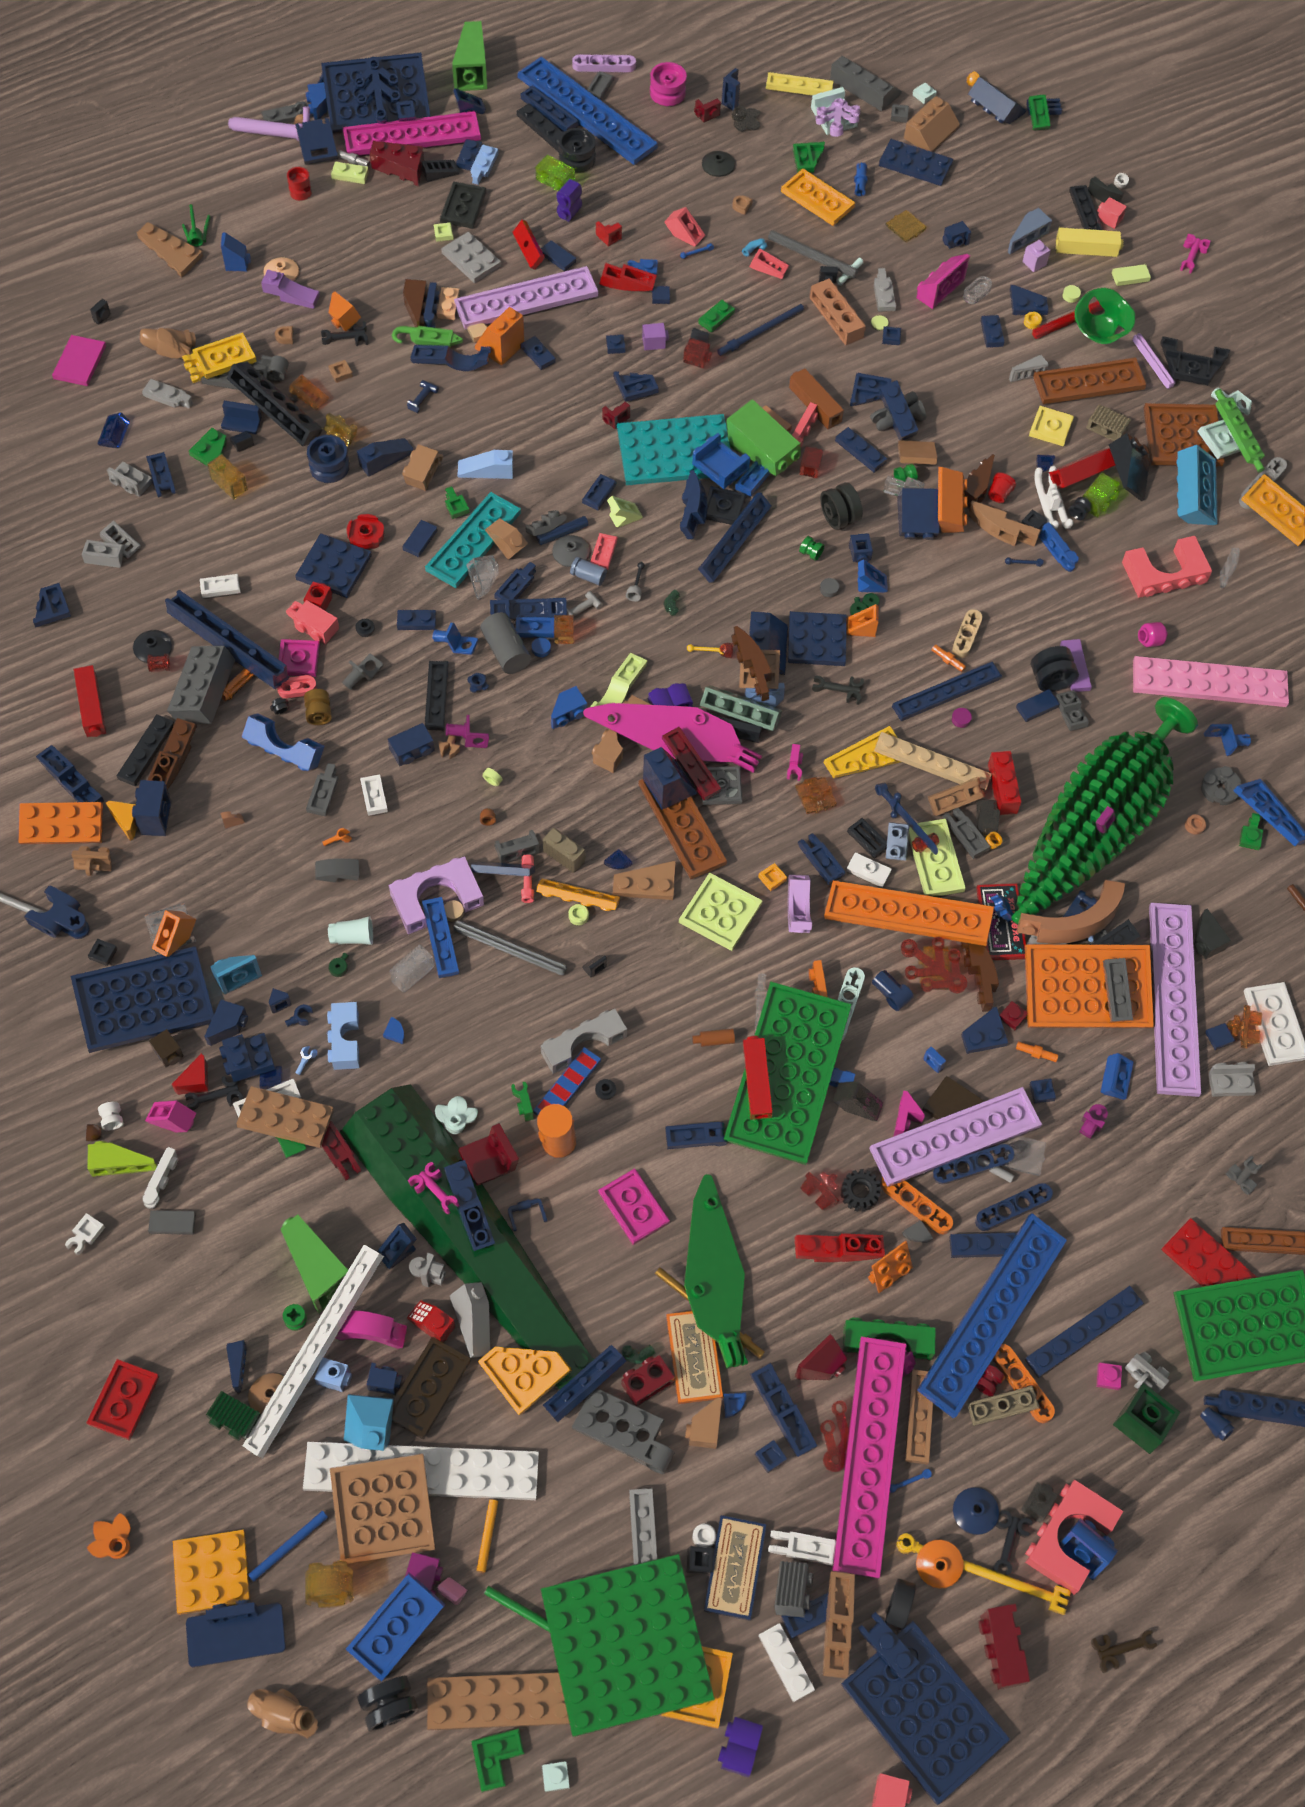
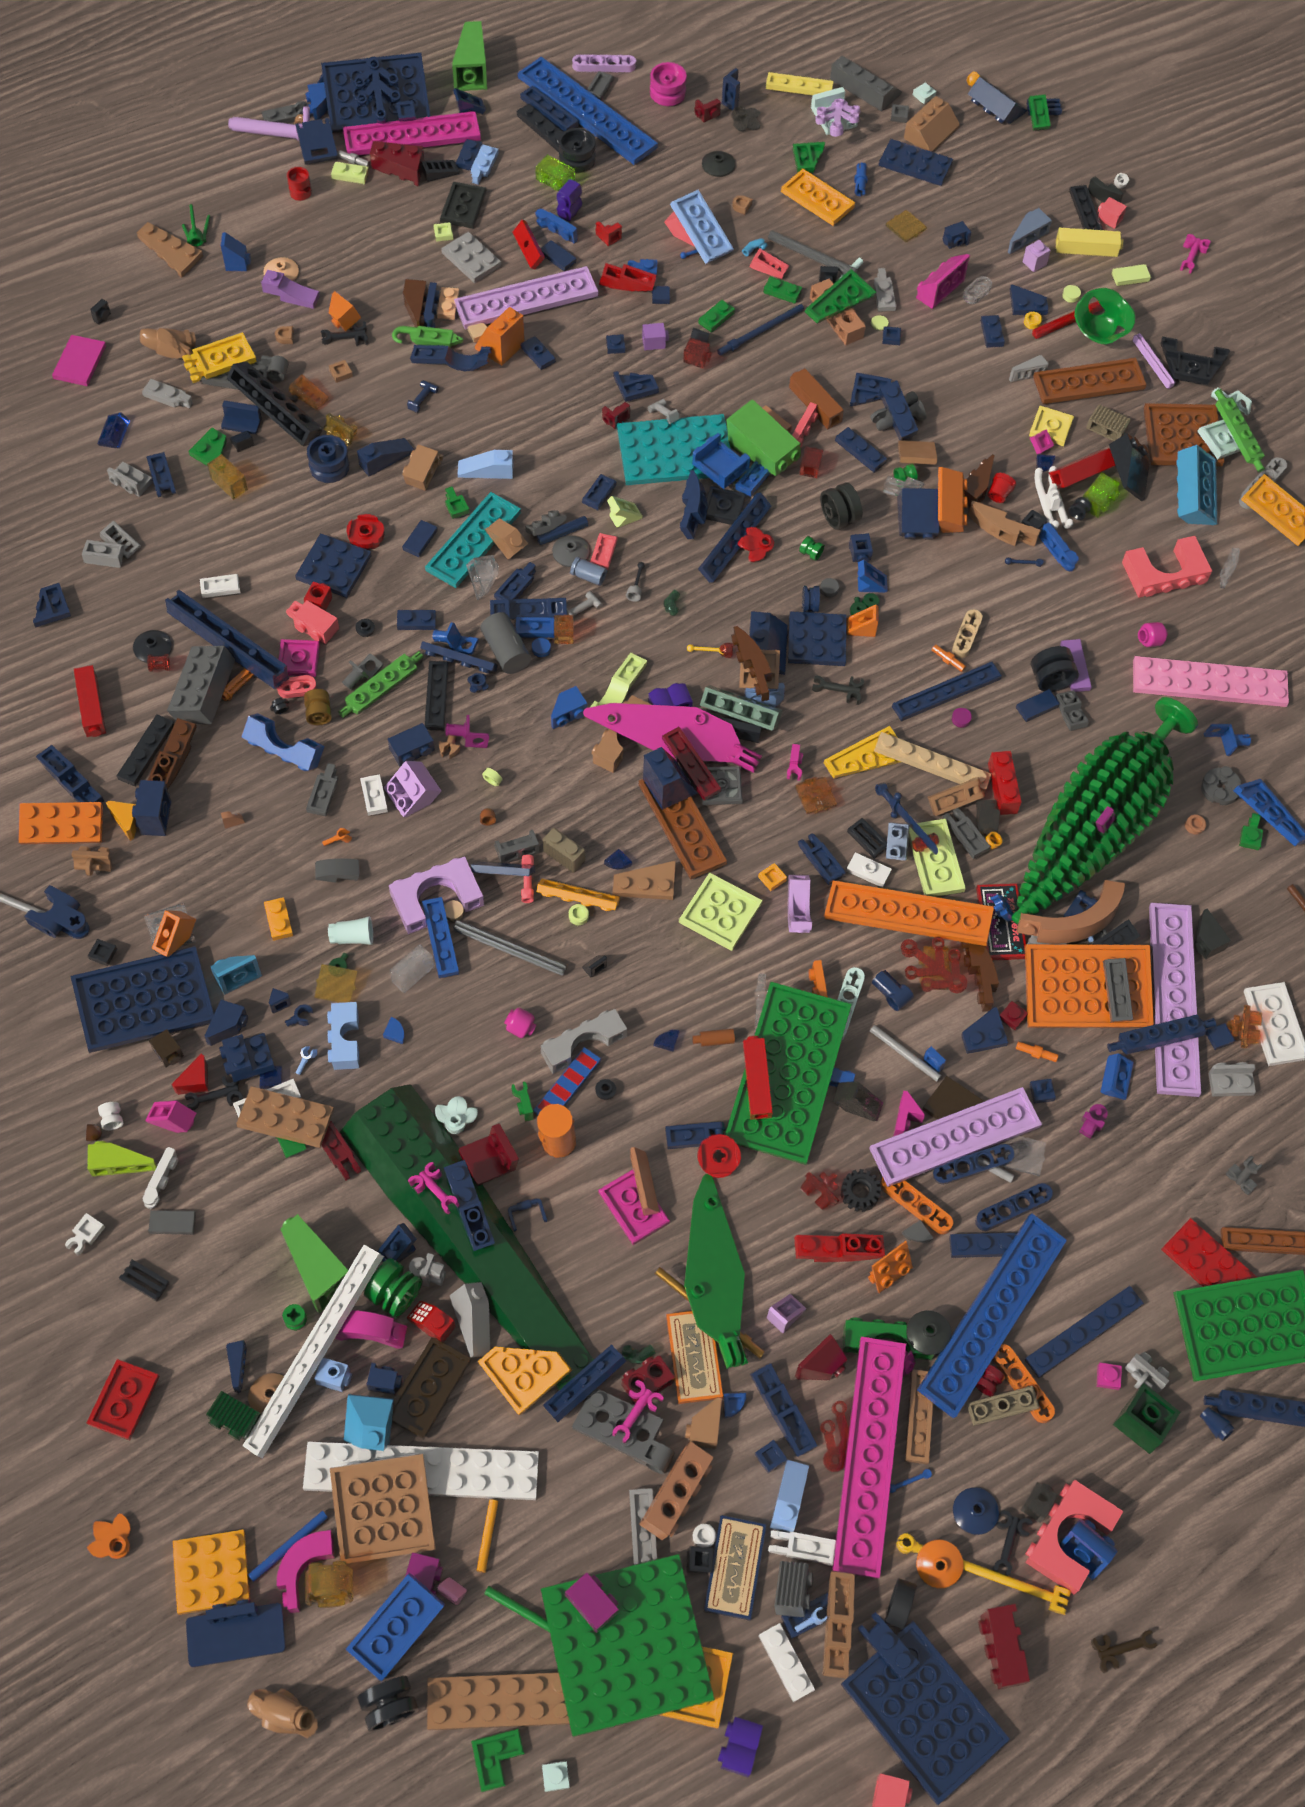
none -> black tile [119,1259,170,1302]
none -> light orange plate [264,897,293,941]
none -> dark pink arch [277,1530,335,1613]
none -> clear yellow piece [314,964,358,1003]
none -> bright green plate [338,651,424,718]
none -> green wheel [364,1258,423,1319]
none -> lavender slope [384,761,441,817]
none -> dark blue plate [420,641,498,674]
none -> dark pink head [504,1007,536,1039]
none -> blue hinge [535,209,578,244]
none -> magenta brick [565,1572,619,1633]
none -> dark pink bar [612,1380,664,1443]
none -> nougat slope [630,1147,659,1216]
none -> nougat brick [639,1442,714,1540]
none -> light grey piece [648,399,679,424]
none -> clear blue tile [653,1030,680,1052]
none -> light blue tile [670,190,734,264]
none -> red plate [697,1134,741,1178]
none -> red plate [737,527,774,562]
none -> green plate [763,276,802,304]
none -> lavender slope [767,1294,806,1333]
none -> light blue slope [770,1460,809,1533]
none -> light blue hand [794,1607,828,1632]
none -> dark blue wheel [802,586,820,612]
none -> green wing [805,269,876,324]
none -> light grey bar [870,1025,942,1082]
none -> pearl dark grey dish [906,1310,952,1355]
none -> dark pink plate [1030,429,1054,454]
none -> dark blue plate [1107,1014,1216,1055]

